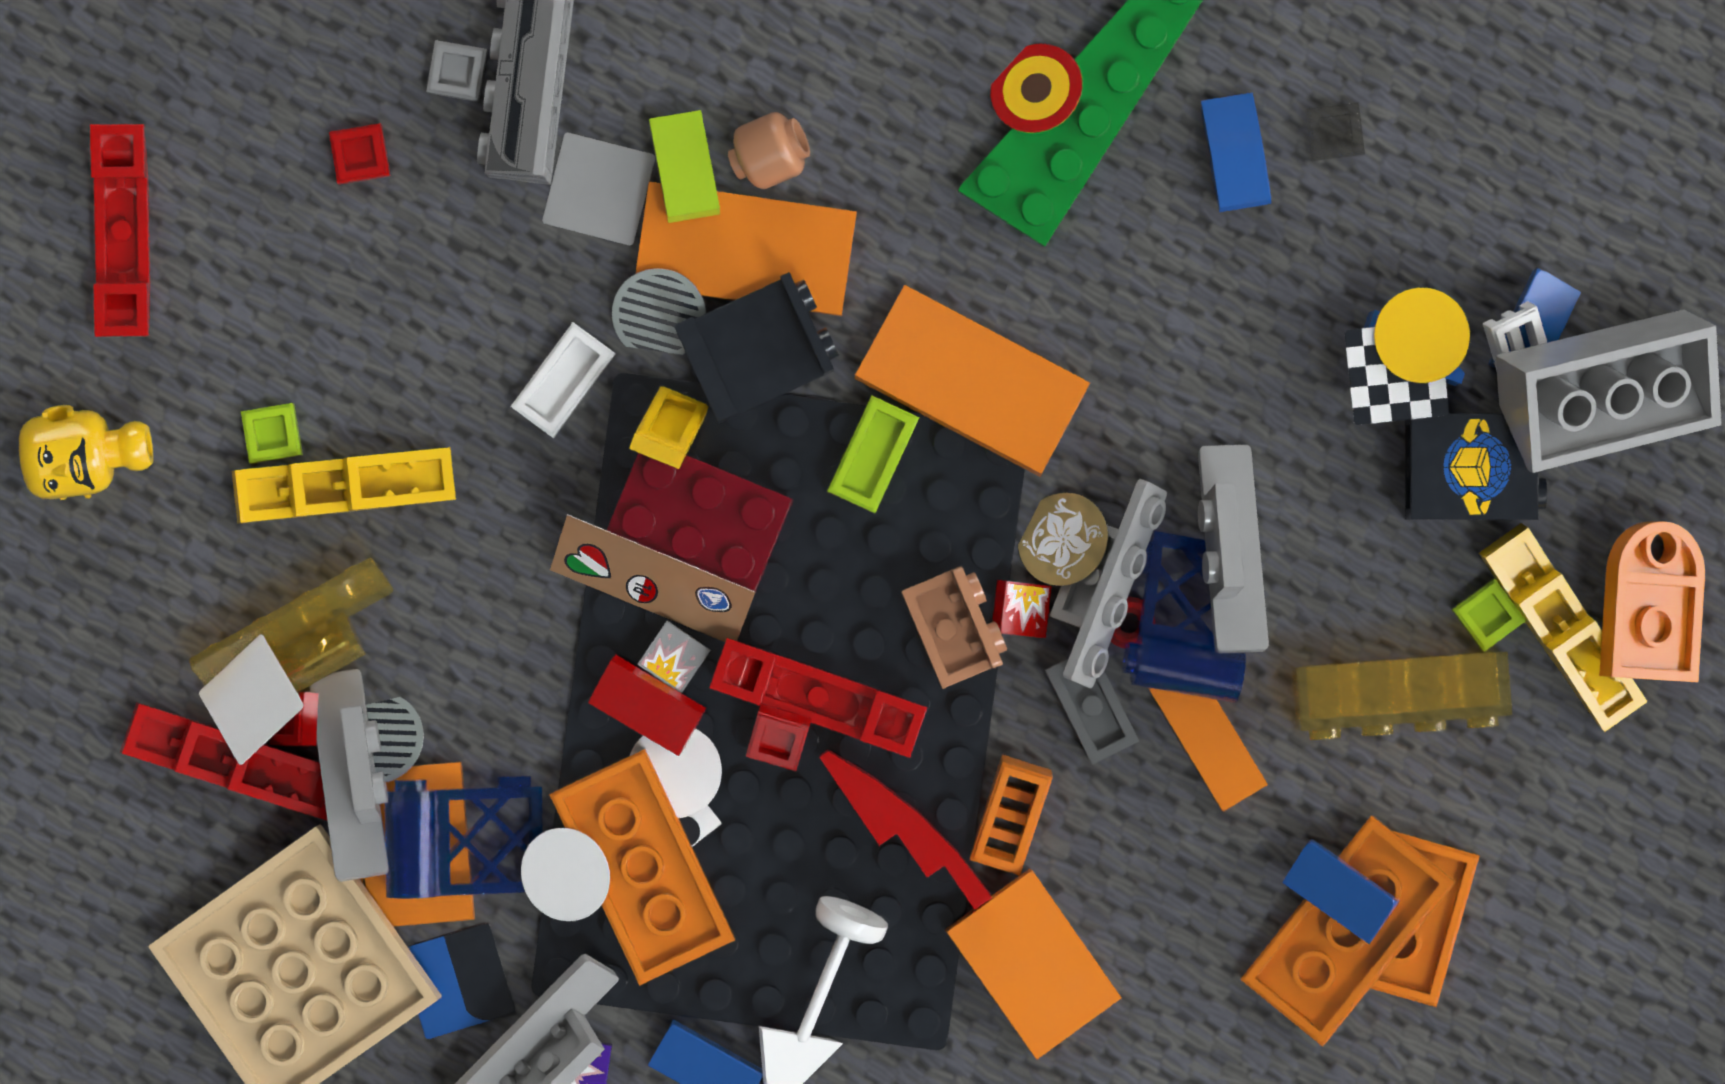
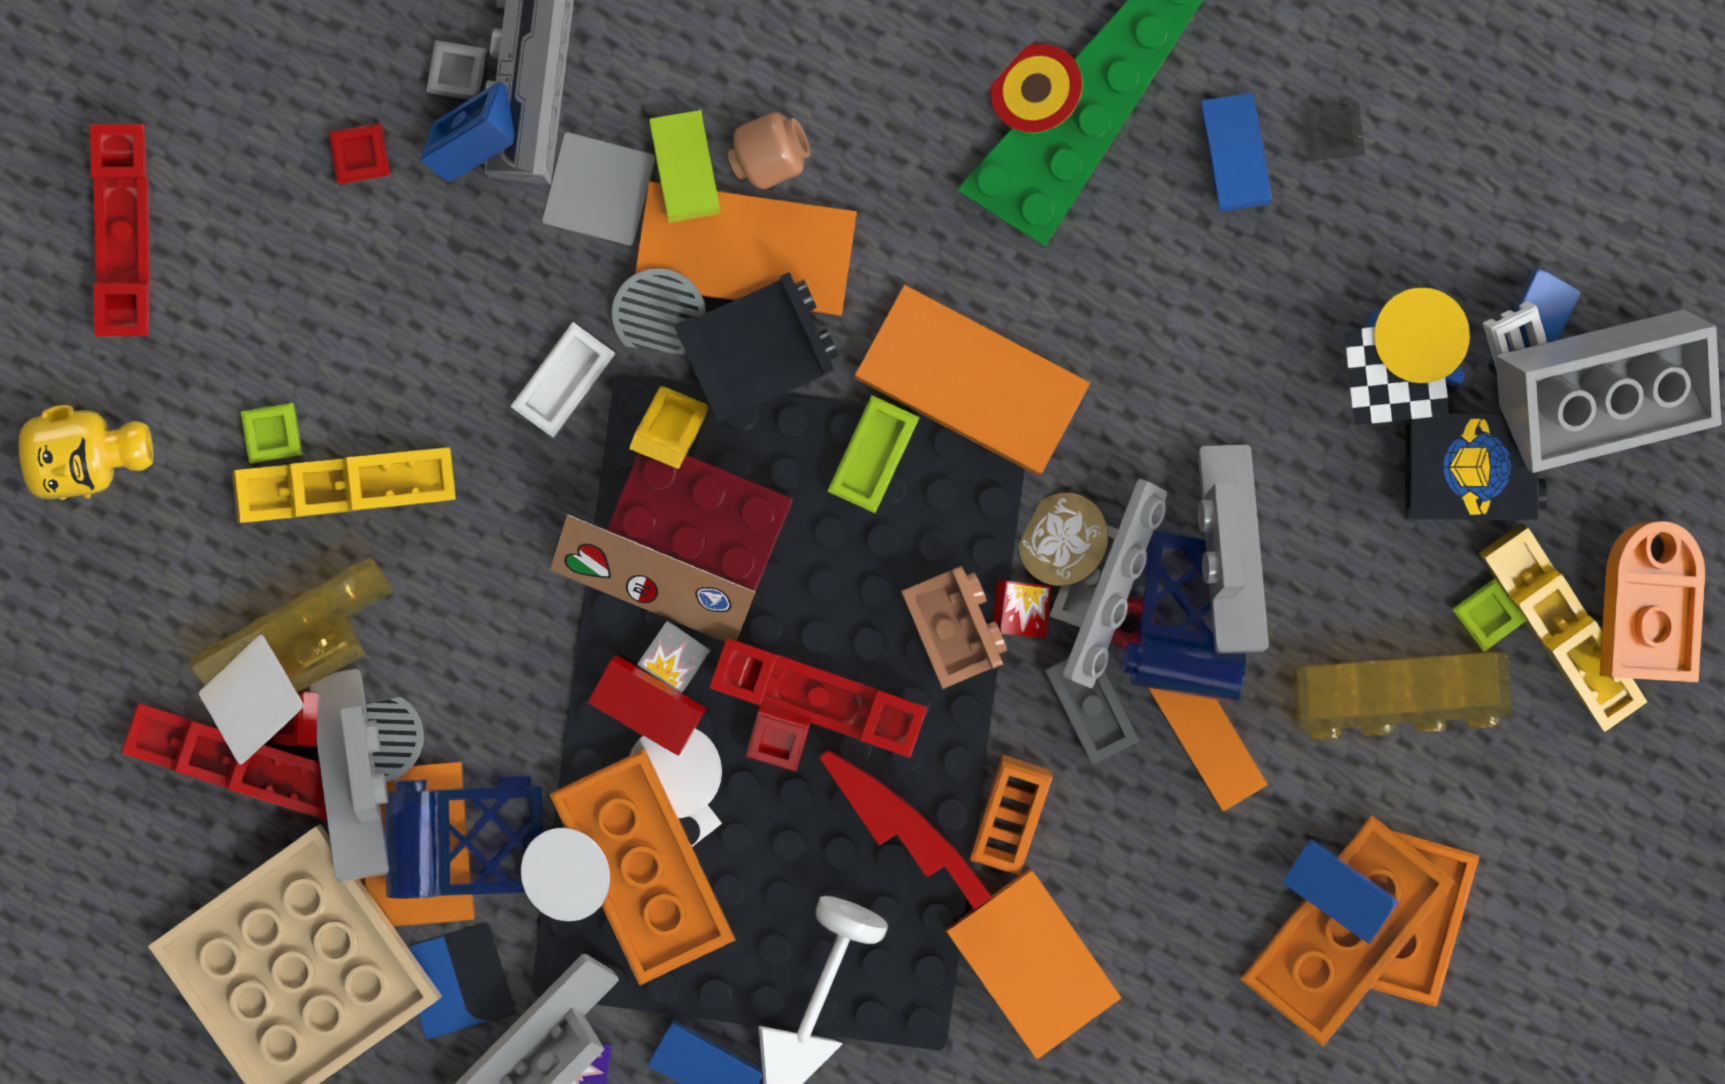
none -> blue slope [420,82,514,182]

